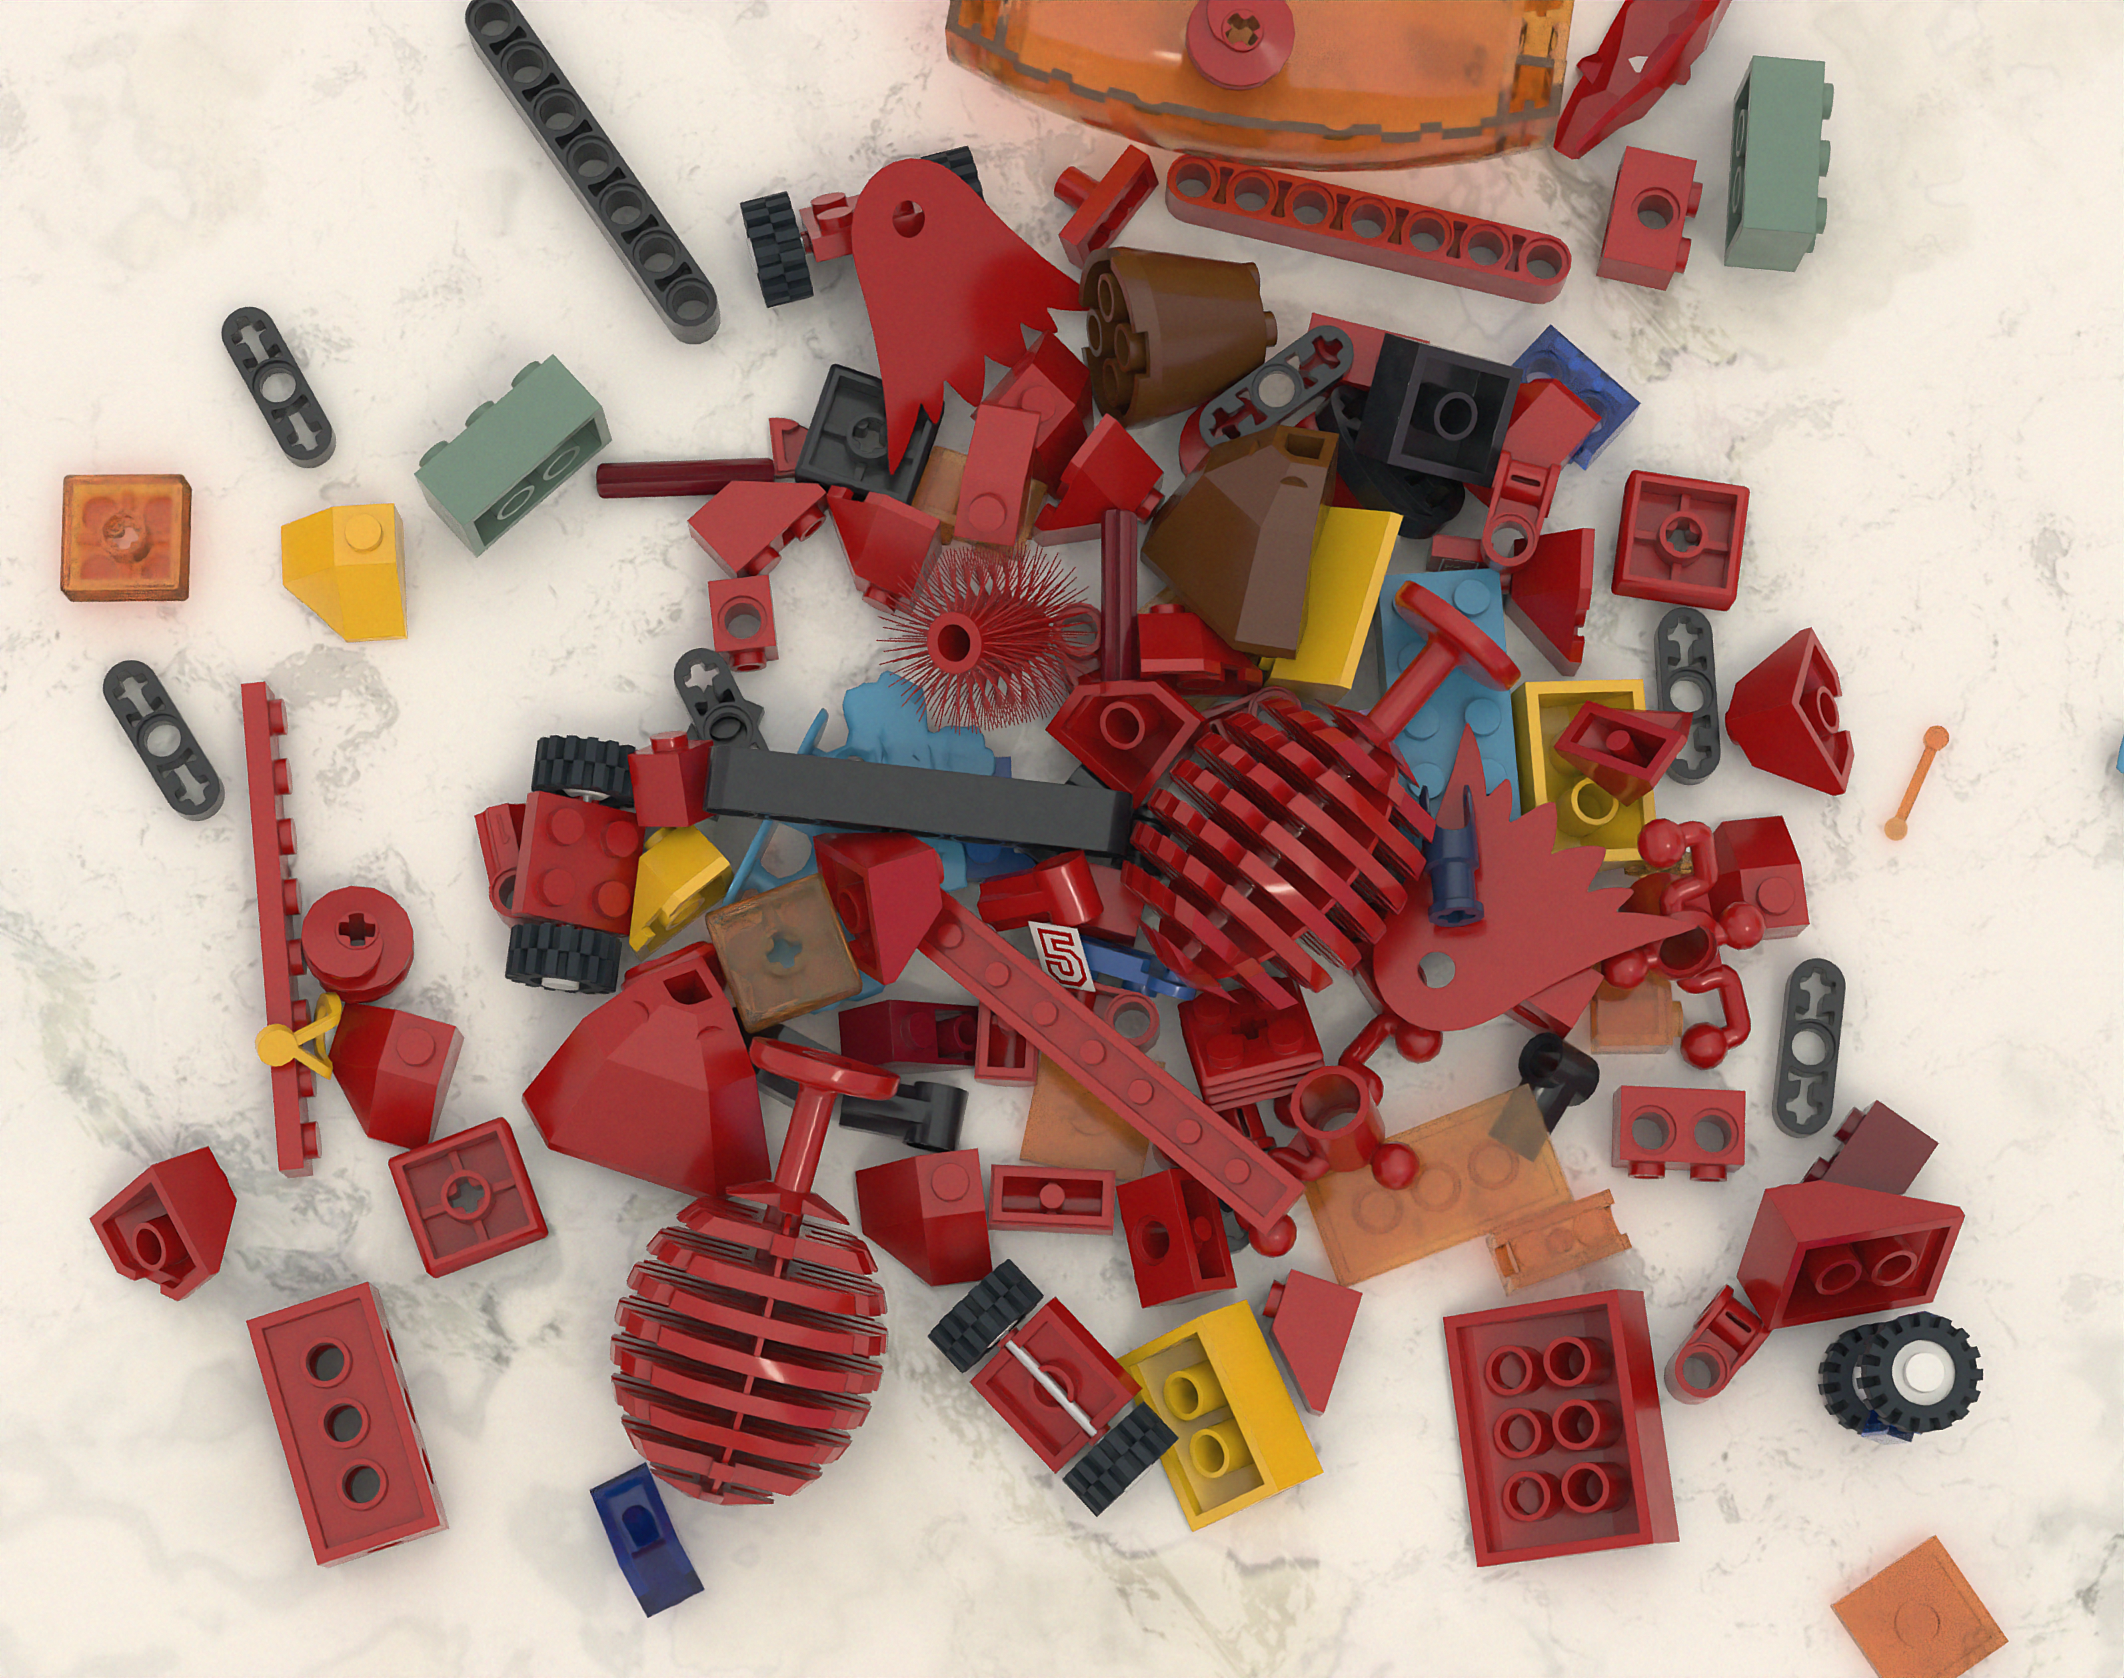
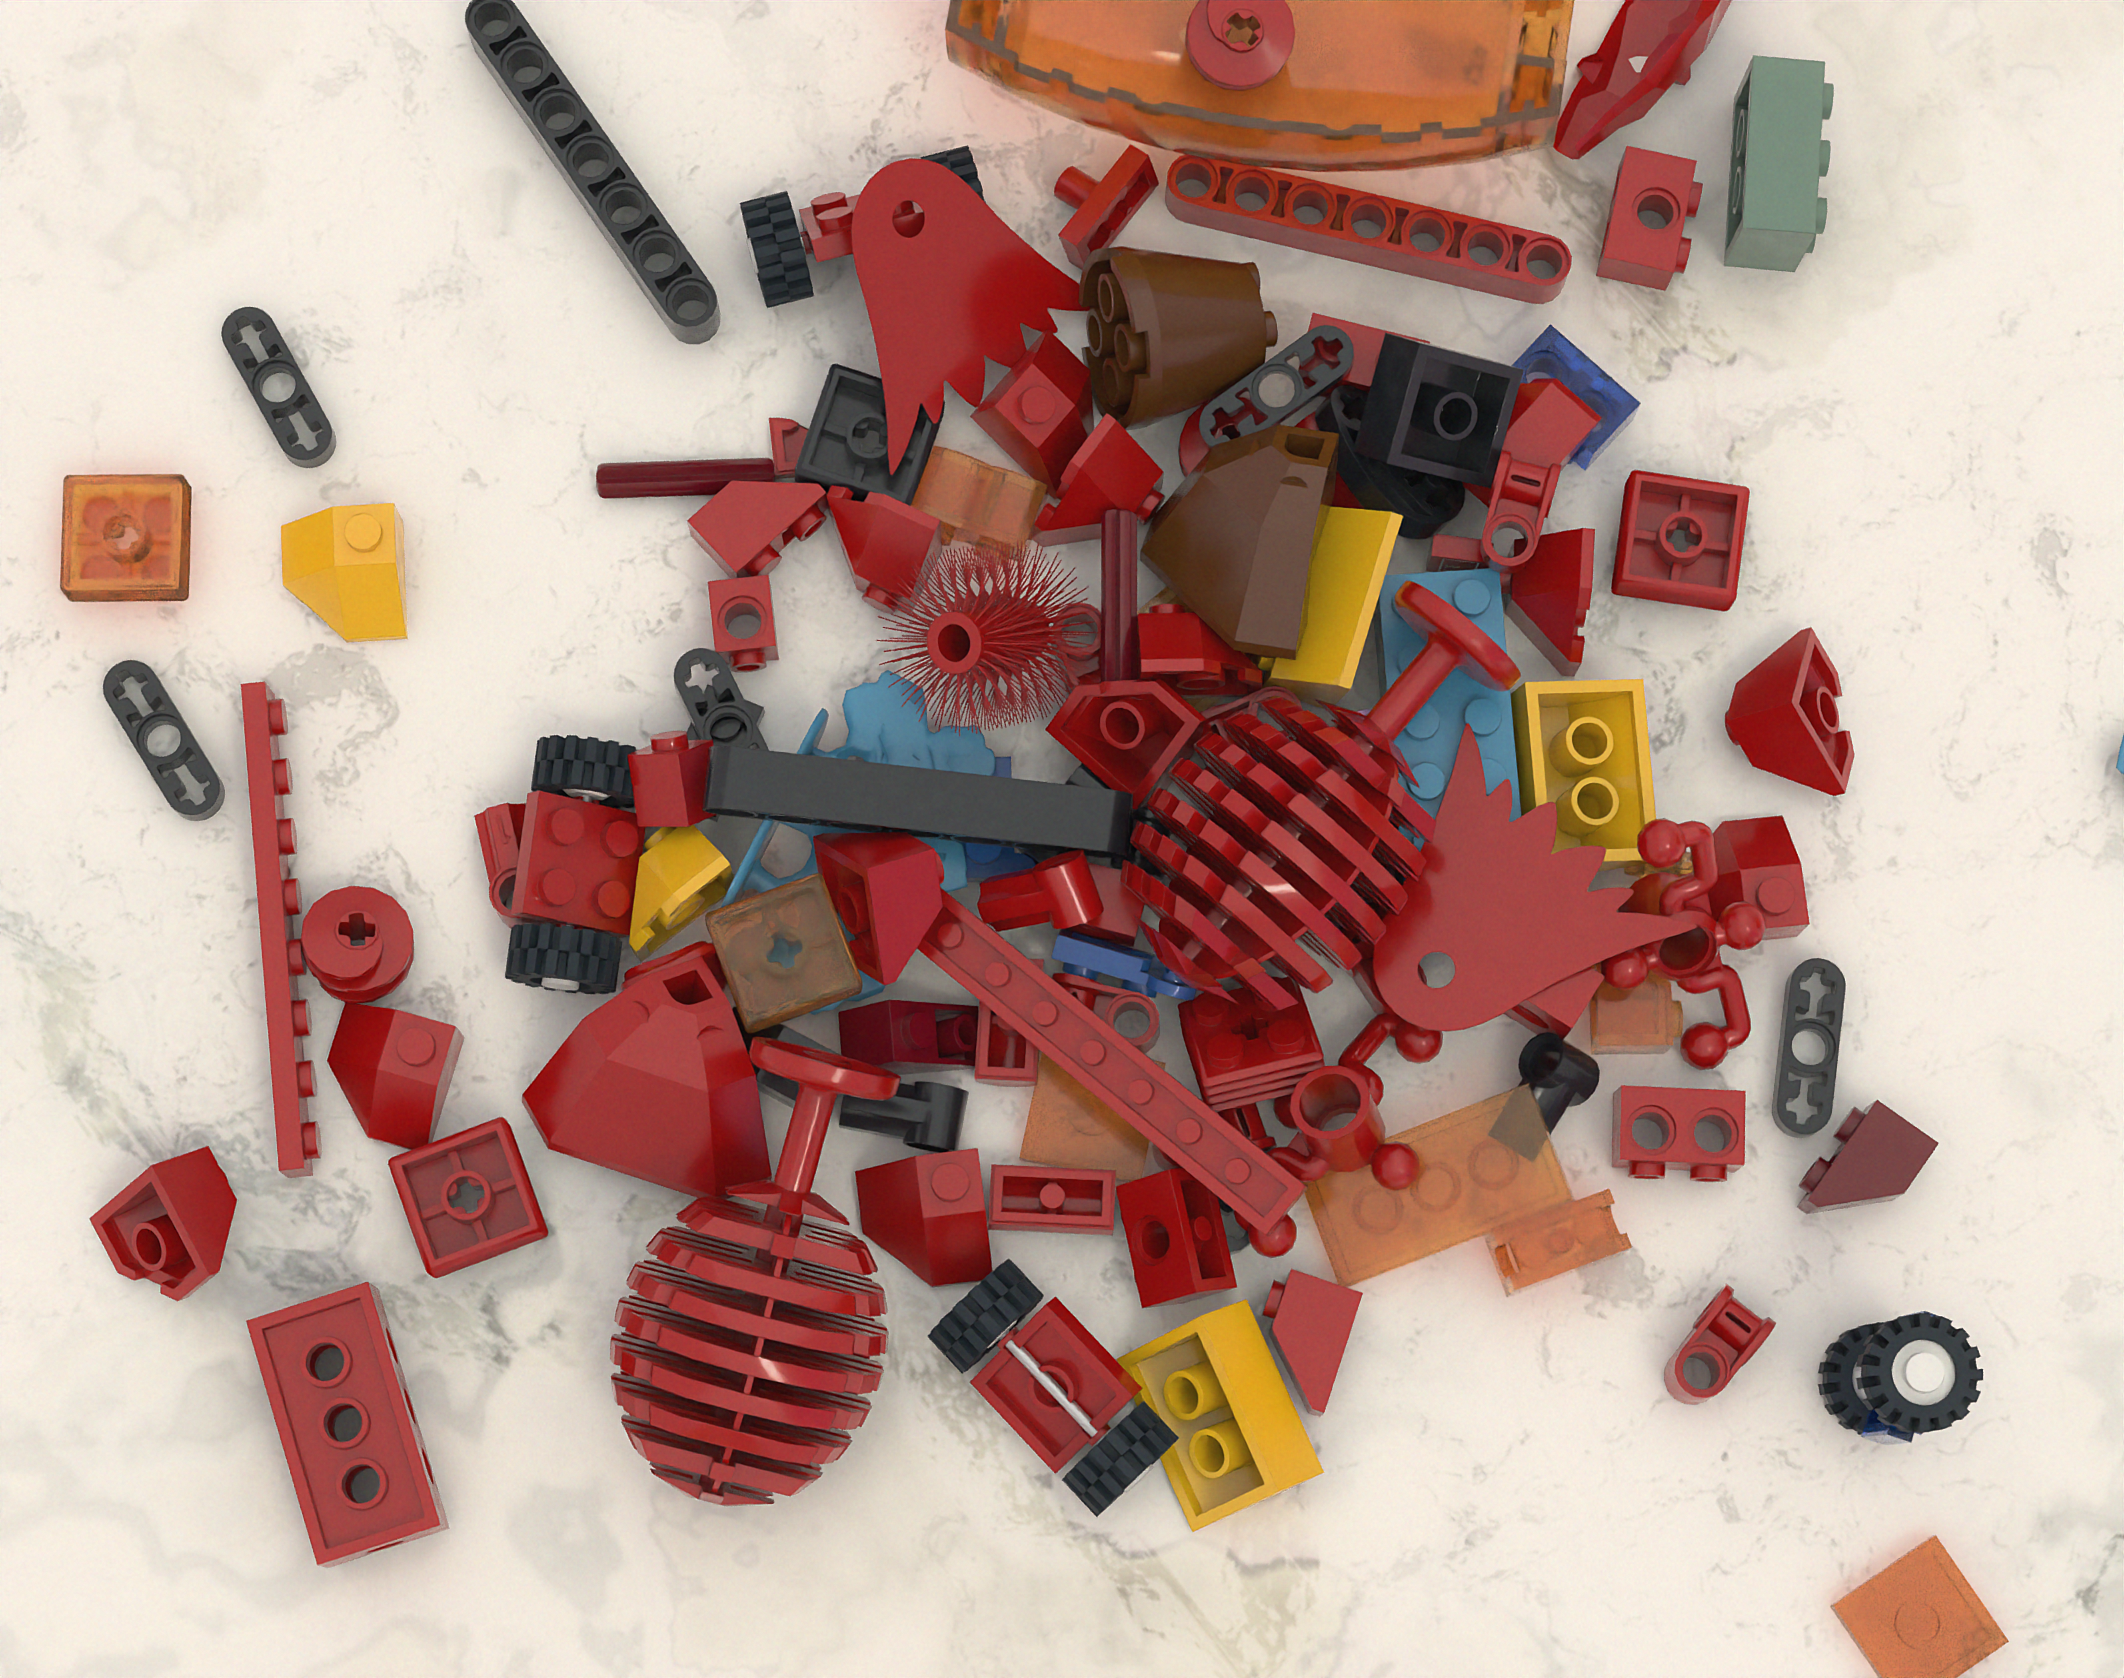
yellow piece [255,992,342,1080] -> none
sand green brick [414,354,612,558] -> none
clear blue slope [589,1462,705,1618] -> none
red slope [954,401,1042,547] -> none
white sticker [1028,921,1095,992] -> none
dark blue piece [1419,785,1484,927] -> none
red slope [1443,1289,1680,1567] -> none
red slope [1553,700,1694,807] -> none
black beam [1654,607,1721,785] -> none
red slope [1736,1180,1966,1330] -> none
clear orange hinge [1884,725,1949,841] -> none

